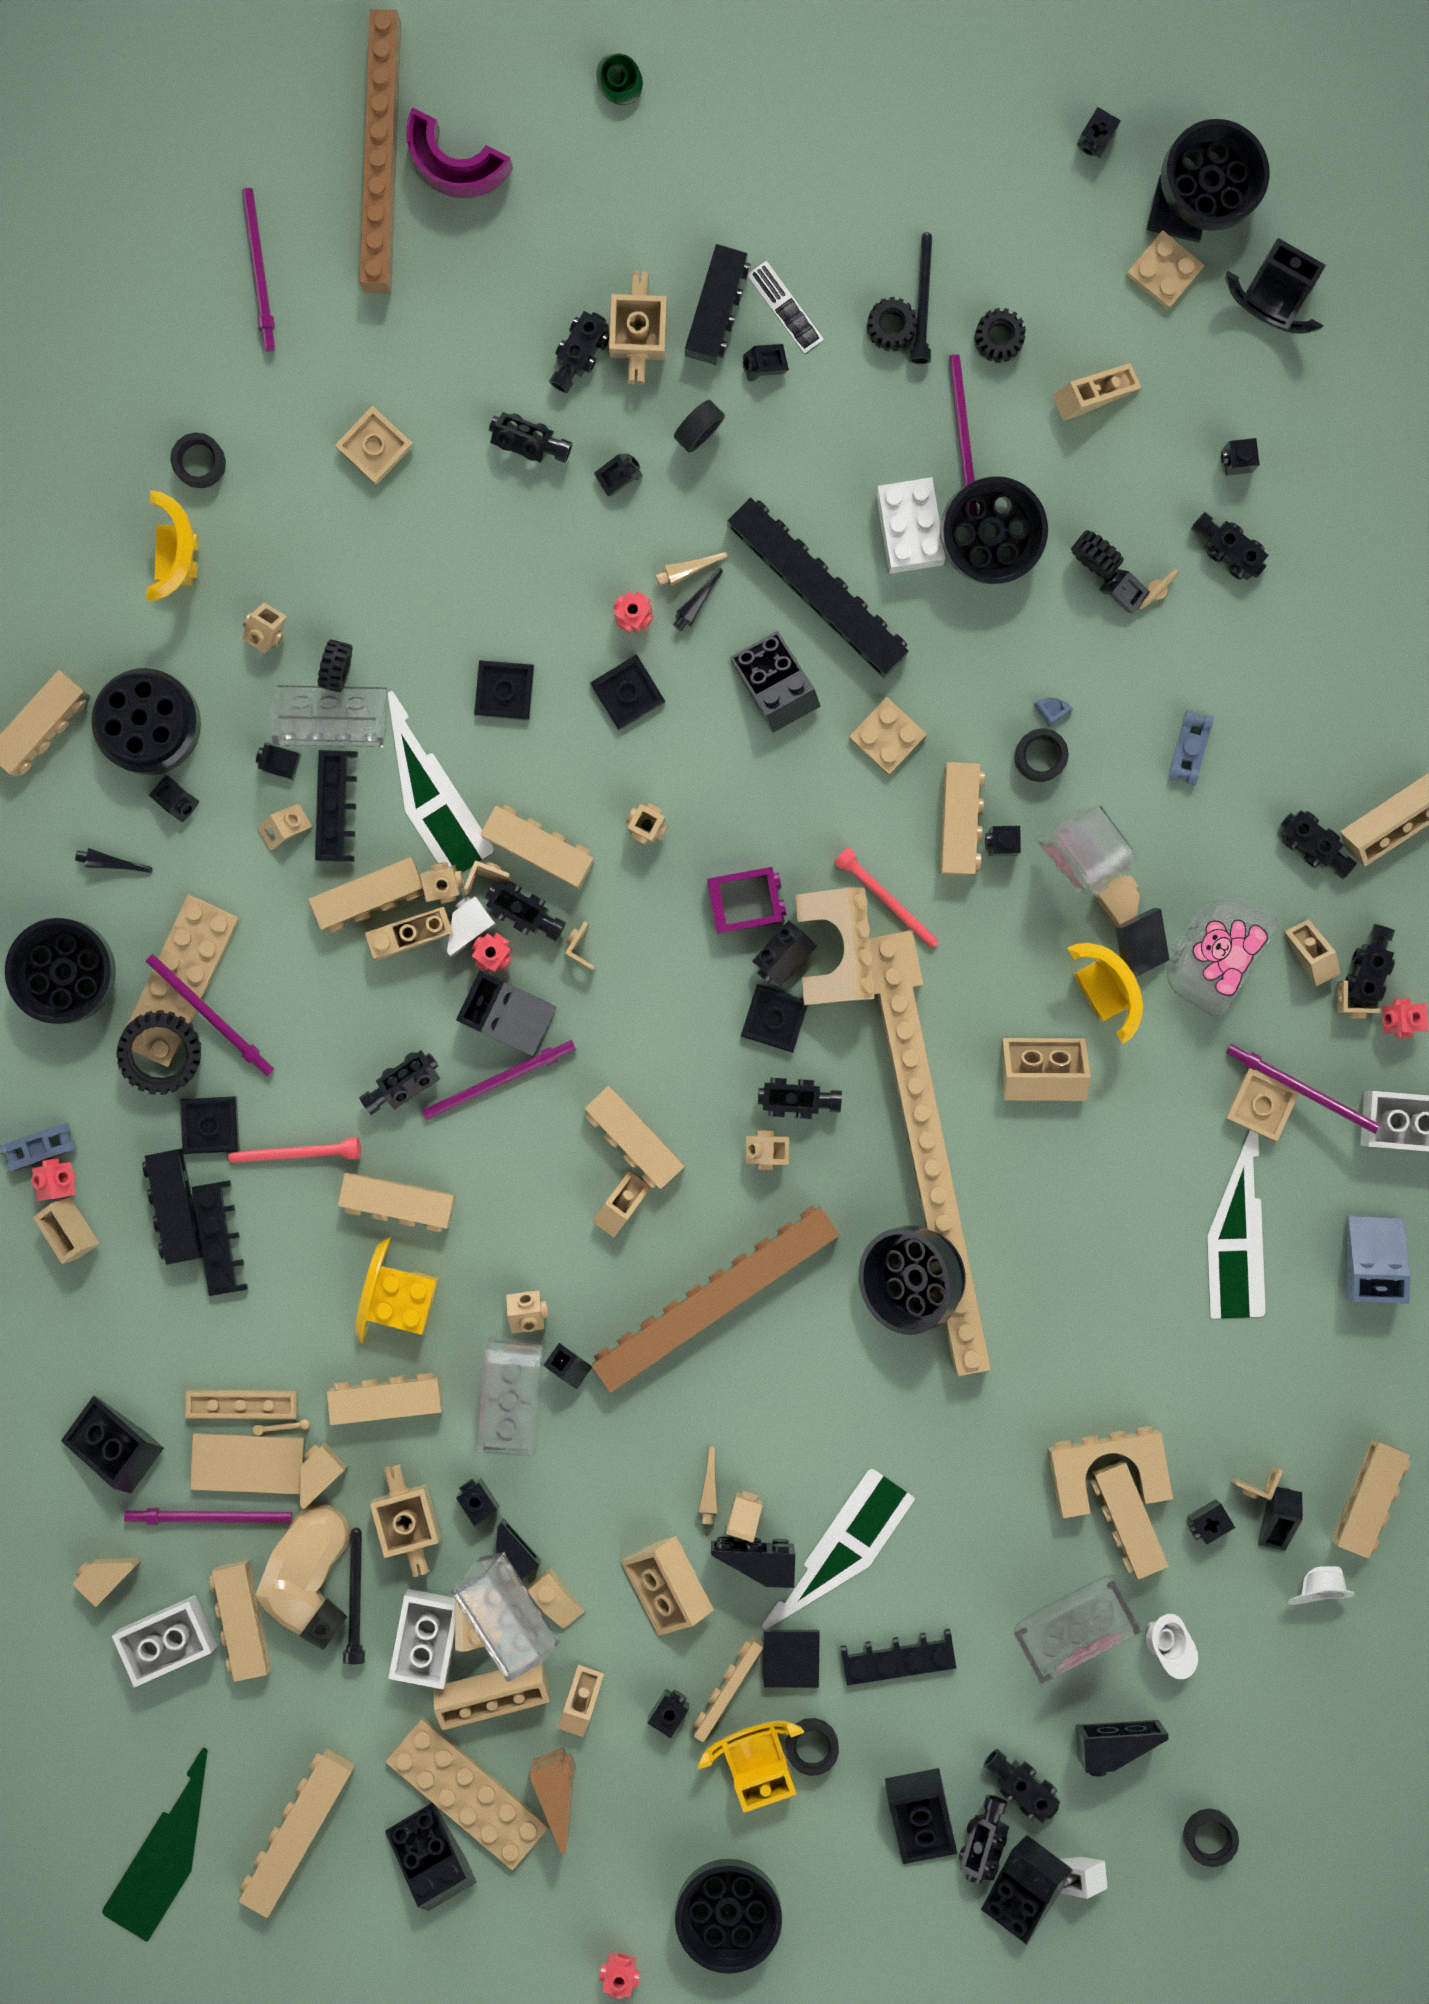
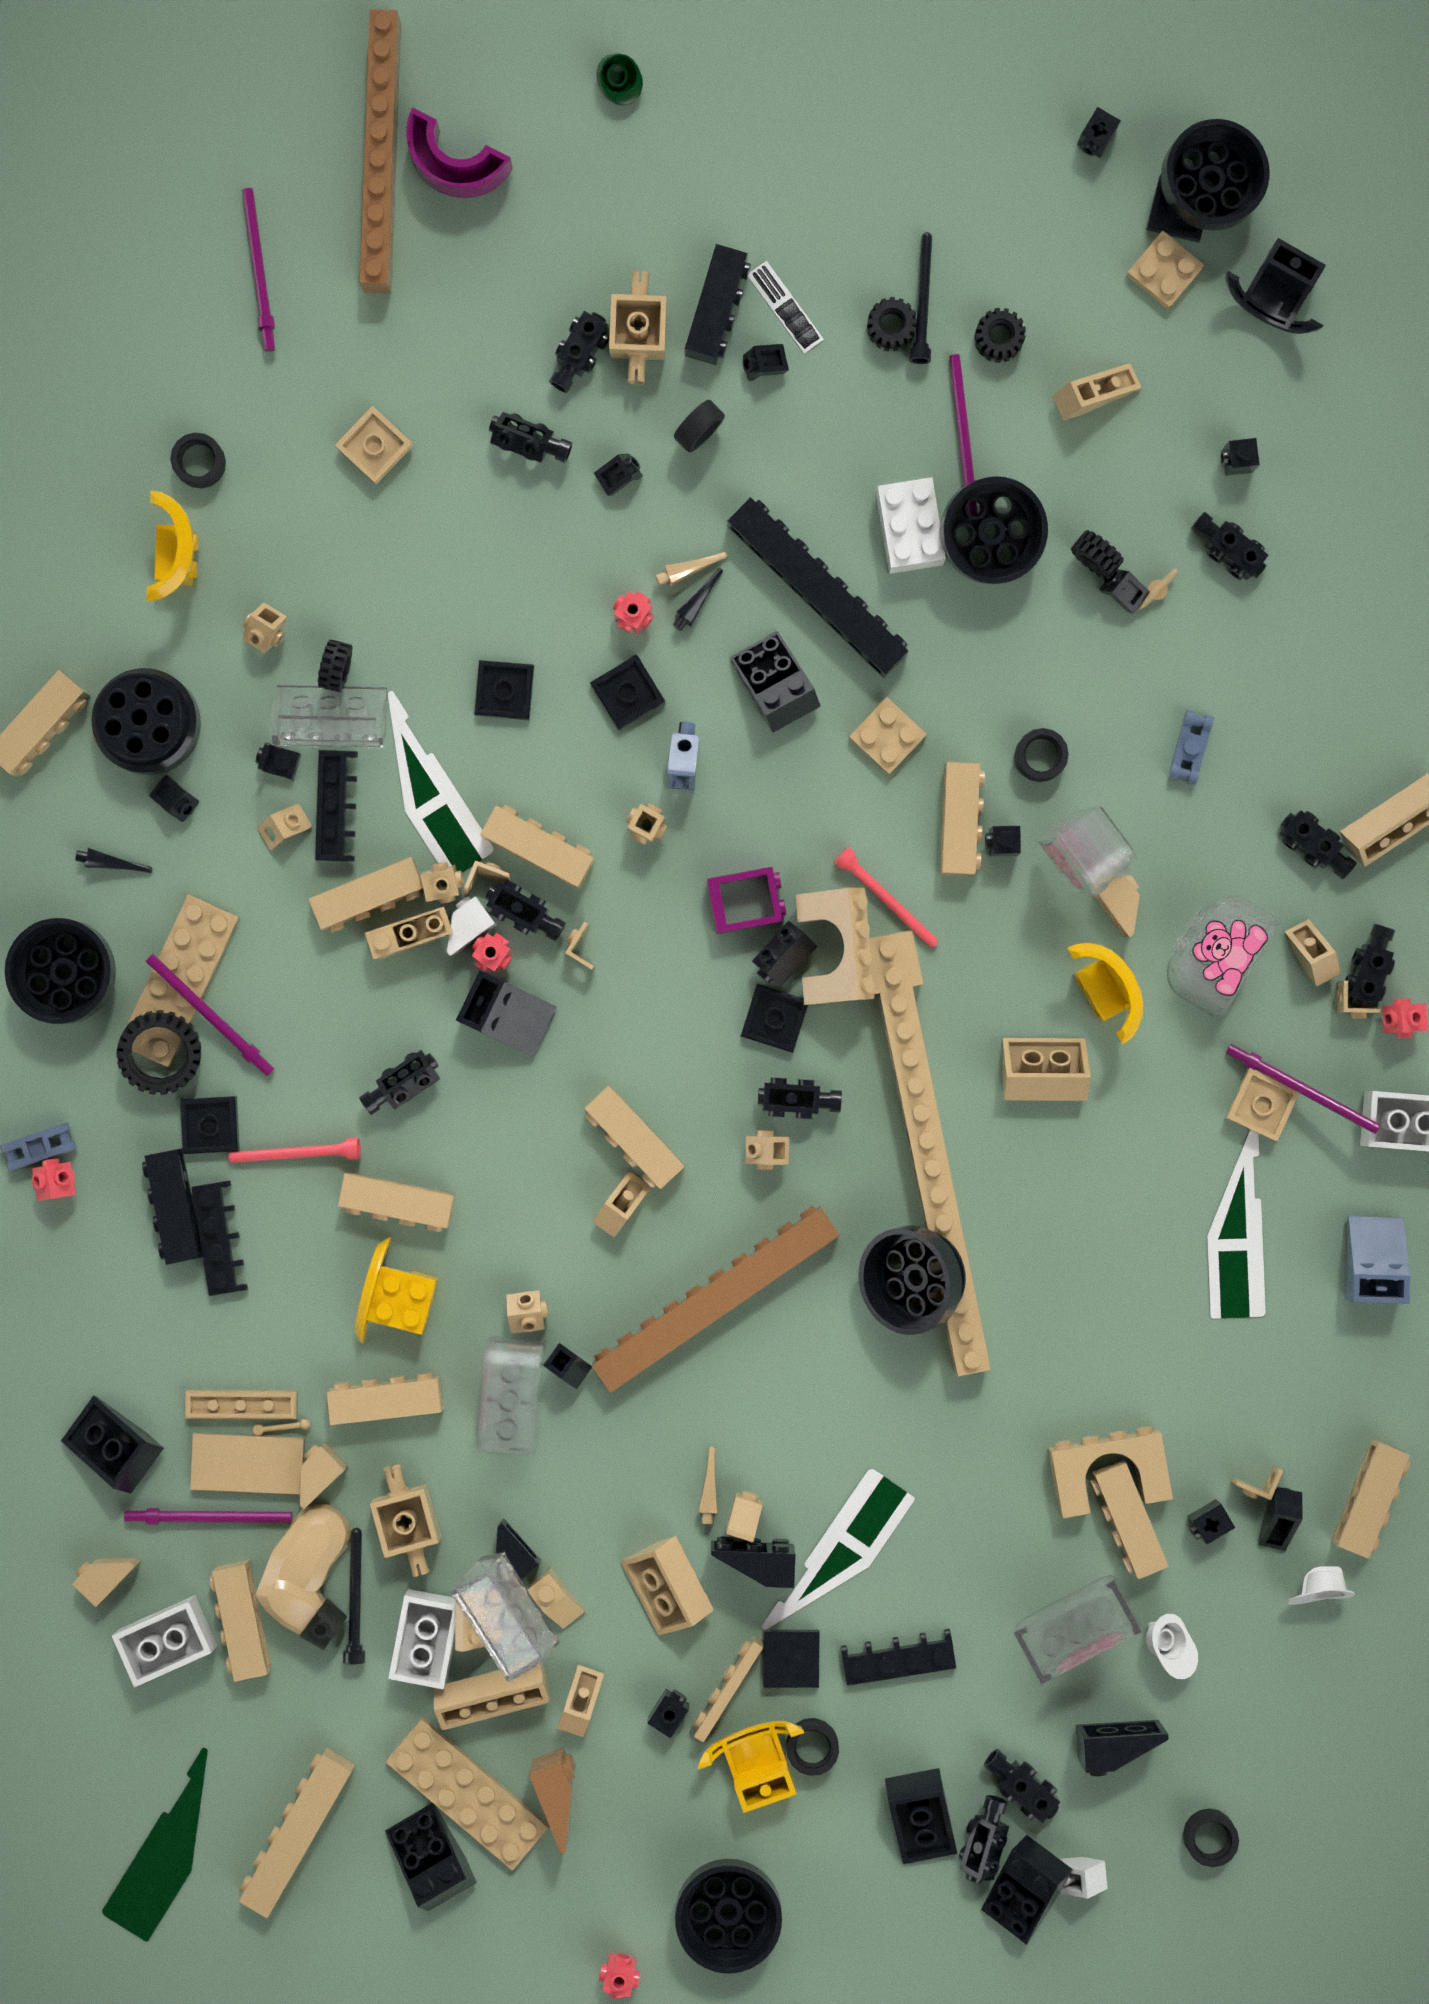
tan brick [33,1197,100,1264] -> none
magenta bar [422,1040,577,1120] -> none
black brick [456,1478,500,1526] -> none
sand blue tile [1034,698,1073,726] -> none
black tile [1115,908,1170,978] -> none
none -> torso [667,722,700,791]

